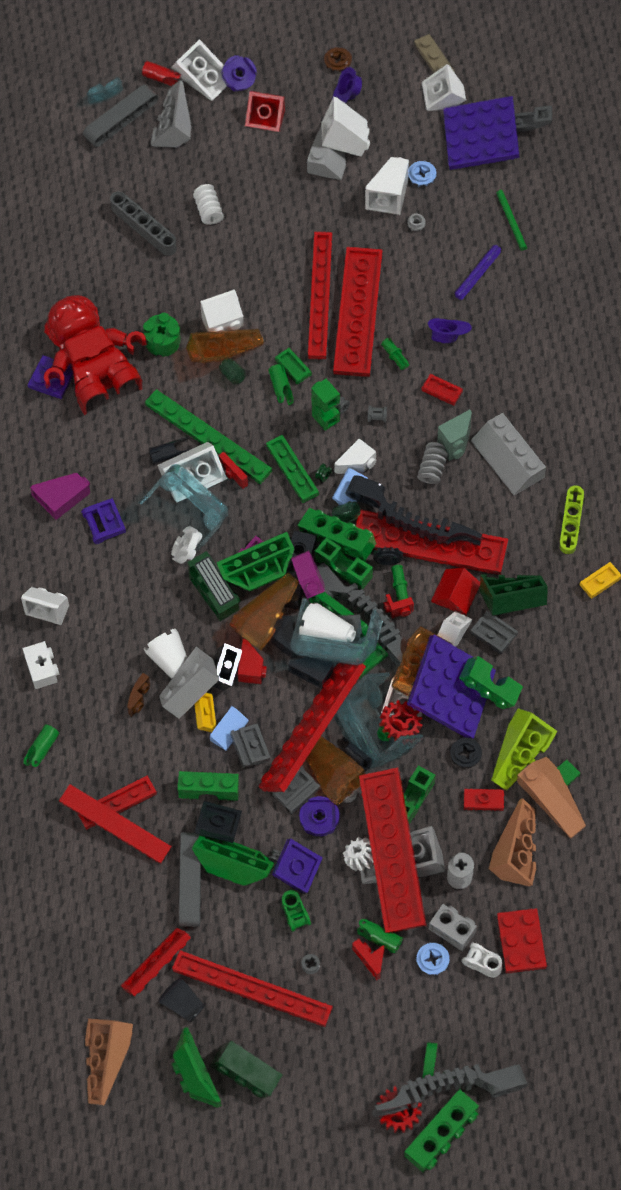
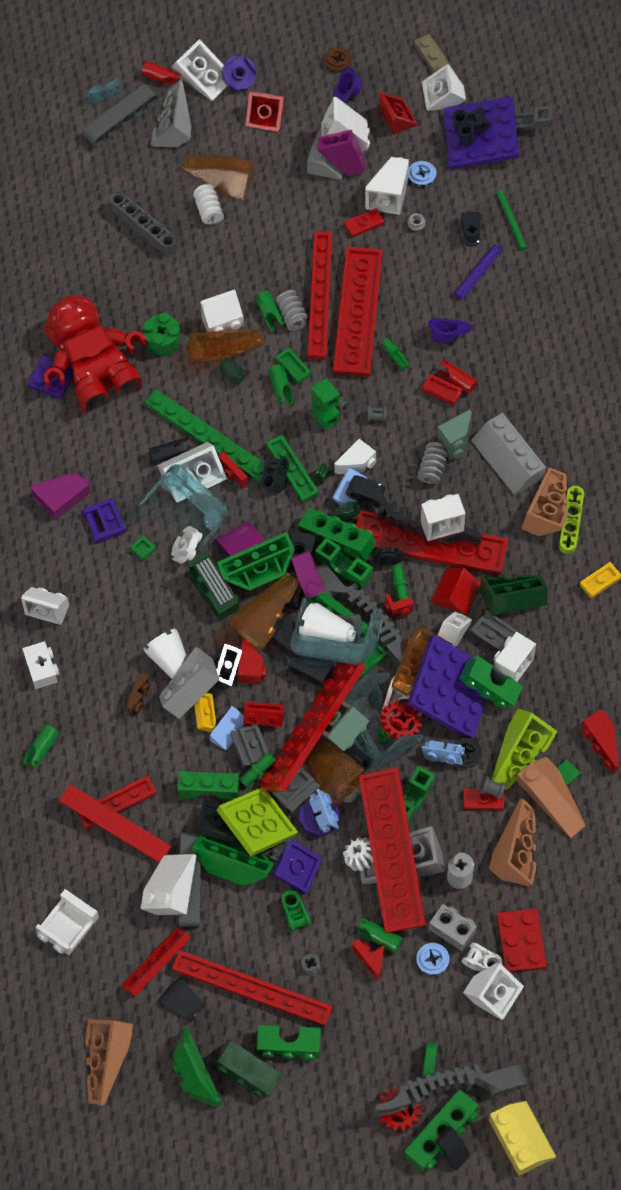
none -> white panel [35,889,99,955]
none -> green tile [129,535,157,561]
none -> white slope [141,854,196,915]
none -> clear orange wedge [182,154,254,201]
none -> magenta slope [215,521,265,557]
none -> lime plate [216,787,298,856]
none -> green pin [239,751,276,788]
none -> red bracket [243,702,284,727]
none -> green piece [255,291,284,332]
none -> green arch [257,1025,321,1060]
none -> black piece [260,456,289,494]
none -> light grey piece [276,290,307,331]
none -> light blue hinge [309,789,339,833]
none -> magenta slope [318,130,365,176]
none -> sand green slope [322,701,369,751]
none -> red plate [344,208,384,238]
none -> red slope [378,92,418,135]
none -> white brick [421,494,465,541]
none -> light blue hinge [422,740,465,765]
none -> black slope [435,1126,470,1171]
none -> red piece [438,360,478,394]
none -> black piece [452,108,491,146]
none -> black piece [461,211,480,246]
none -> white slope [463,963,524,1020]
none -> dark grey bush [480,776,505,799]
none -> light yellow slope [489,1101,556,1176]
none -> white brick [493,632,536,682]
none -> nougat wedge [522,467,568,536]
none -> red slope [581,709,619,774]

